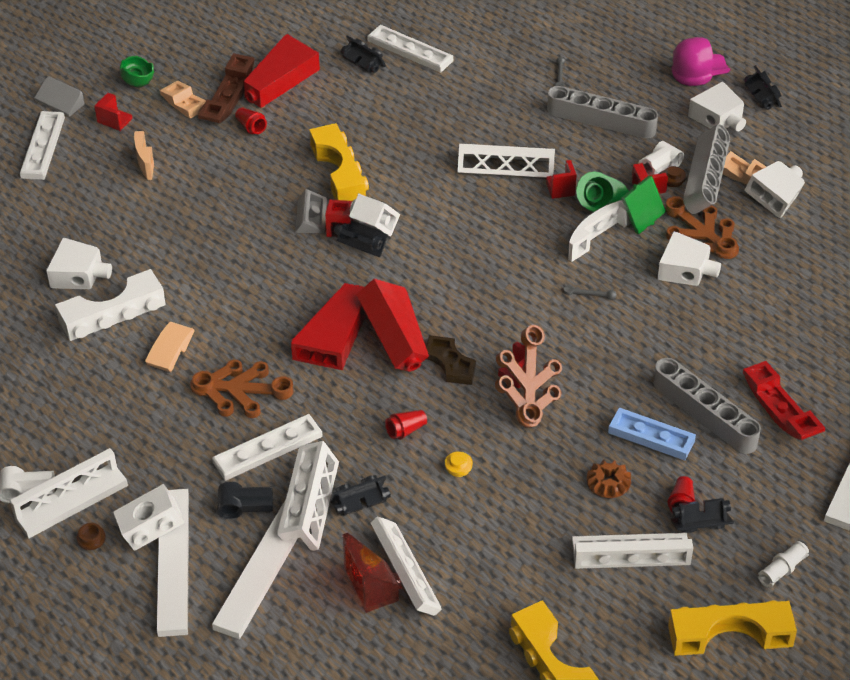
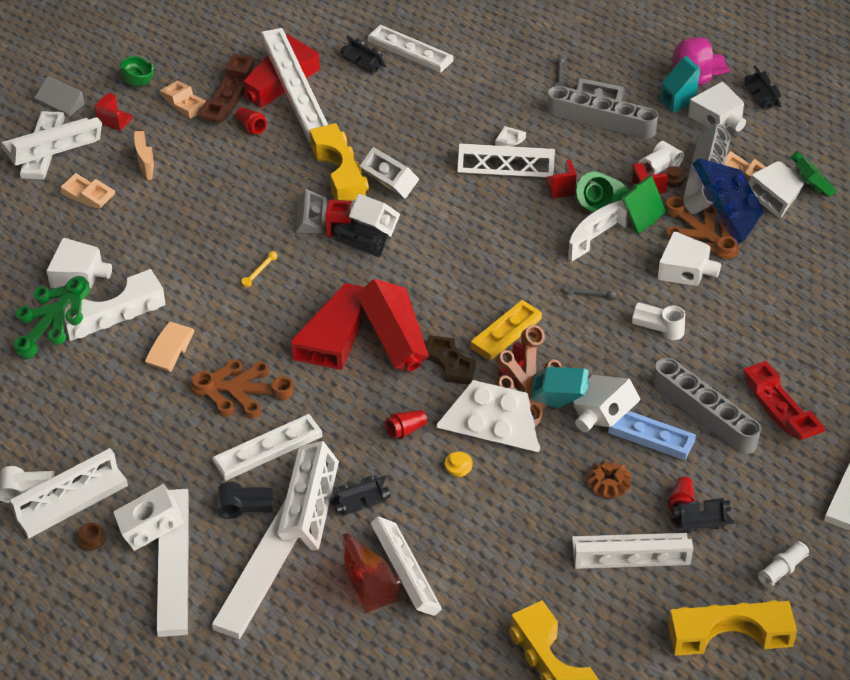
none -> white fence [2,118,102,166]
none -> green plant [14,276,90,360]
none -> light nougat slope [60,173,115,208]
none -> yellow hinge [241,251,277,287]
none -> white tile [260,28,328,142]
none -> white brick [360,147,419,199]
none -> white wing [437,380,540,452]
none -> yellow plate [471,300,542,361]
none -> white tile [495,126,526,146]
none -> teal slope [530,367,589,409]
none -> white torso [573,375,640,432]
none -> light grey slope [576,78,625,101]
none -> white piece [632,303,685,340]
none -> teal slope [660,56,700,113]
none -> clear blue wing [692,158,764,245]
none -> green plate [790,151,837,197]

